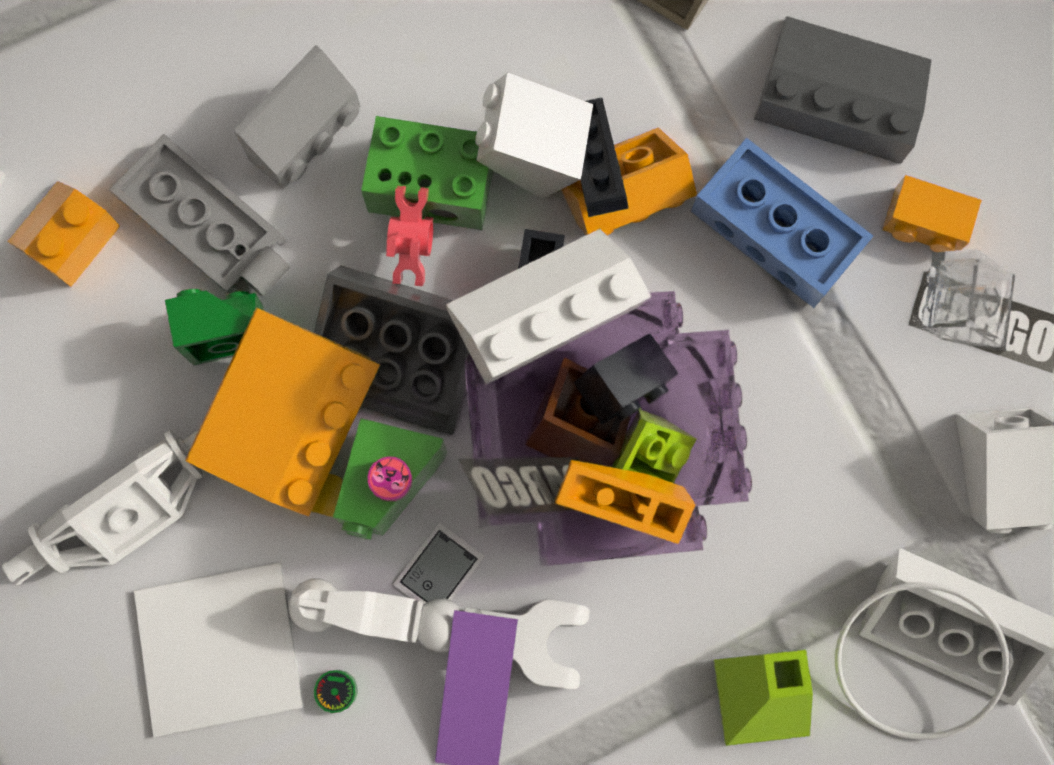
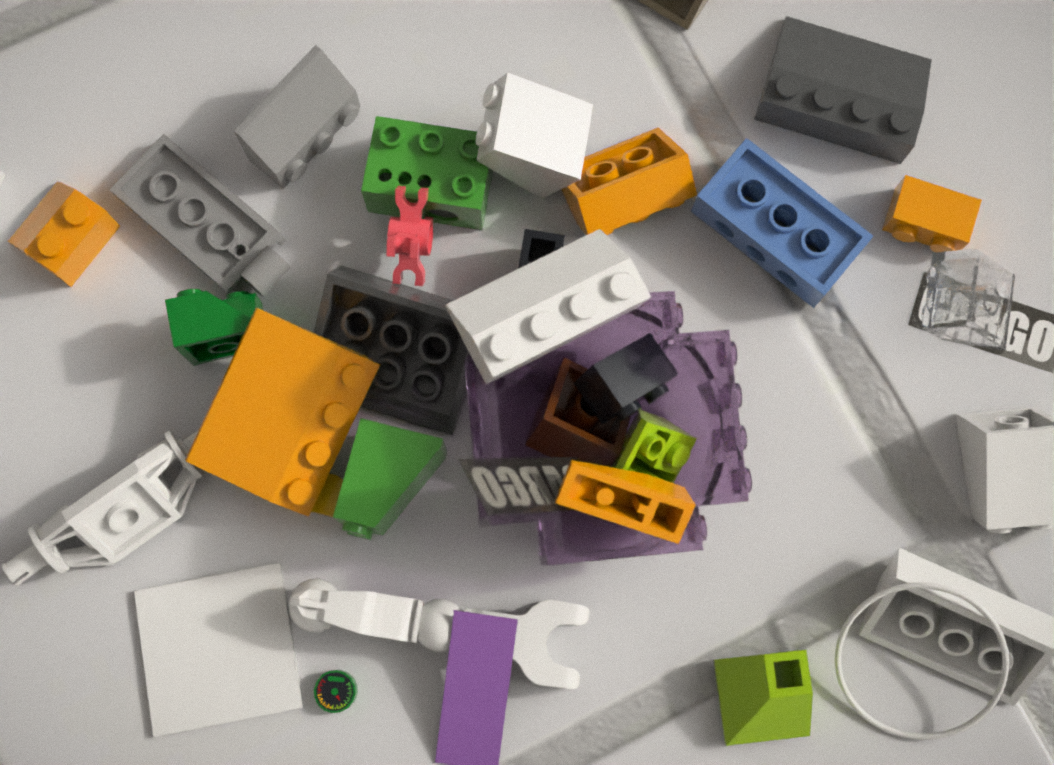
tile [368,457,412,502] -> none
light grey sticker [392,522,485,605] -> none
black tile [581,97,629,217] -> none

